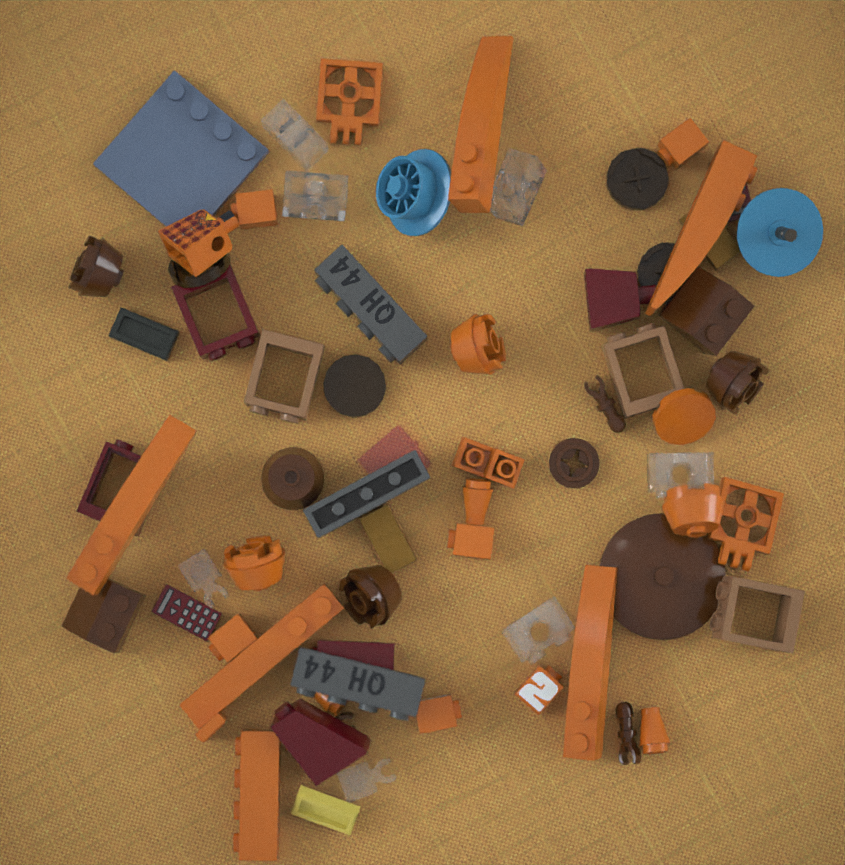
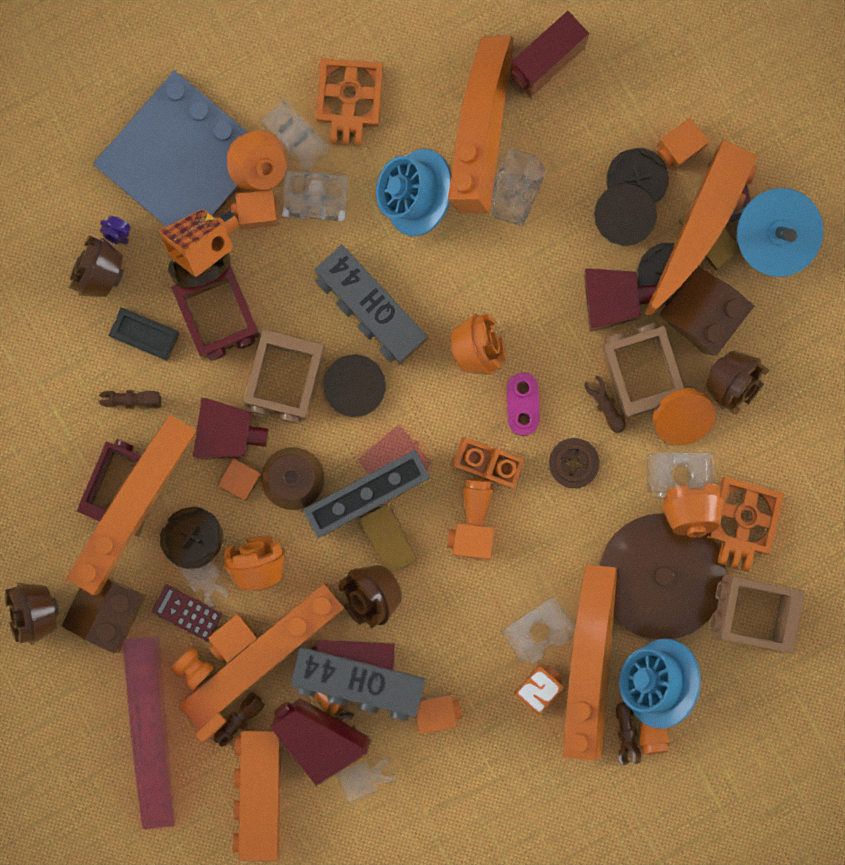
light yellow tile [291,785,360,835] -> none
none -> reddish brown cone [5,583,59,645]
none -> reddish brown piece [99,390,162,409]
none -> dark purple plate [100,216,131,244]
none -> clear pink slope [123,636,175,829]
none -> dark brown tile [160,506,223,569]
none -> orange wheel [171,646,215,691]
none -> dark red torso [193,397,269,459]
none -> reddish brown piece [214,692,265,747]
none -> orange tile [218,458,261,501]
none -> orange cone [227,131,287,192]
none -> dark pink plate [507,372,540,436]
none -> dark red brick [510,11,589,98]
none -> dark brown tile [594,182,657,246]
none -> dark azure piece [619,639,701,728]

